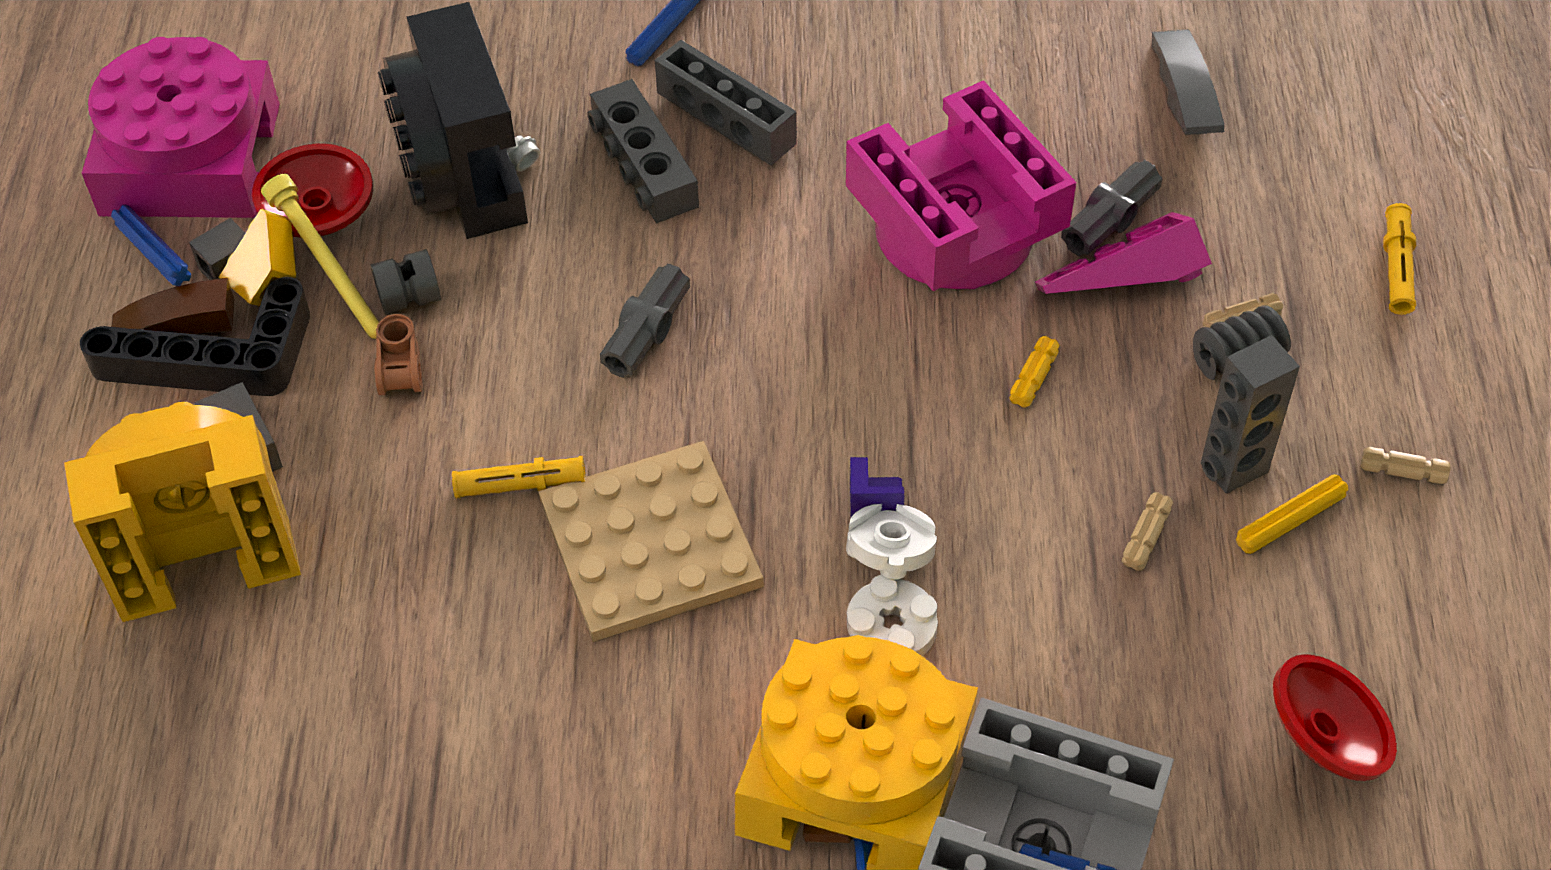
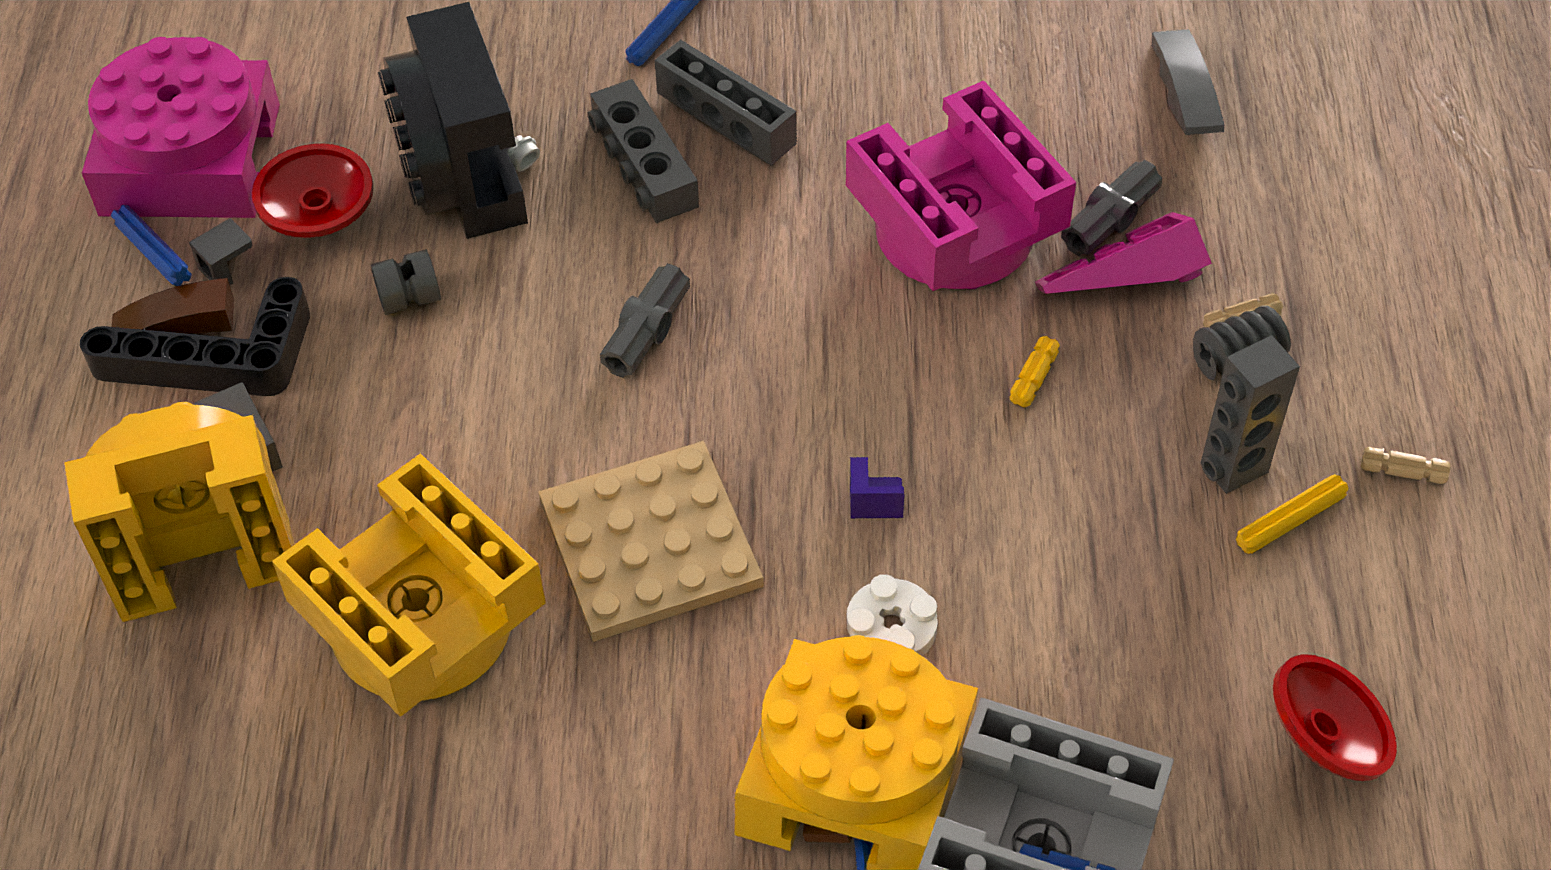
yellow slope [219,209,296,306] -> none
light yellow piece [261,174,379,339] -> none
nougat piece [374,314,422,396] -> none
yellow pin [452,456,586,499] -> none
white plate [846,504,937,580] -> none
tan axle [1122,492,1173,571] -> none
yellow pin [1383,203,1416,315] -> none
none -> yellow piece [272,453,546,717]

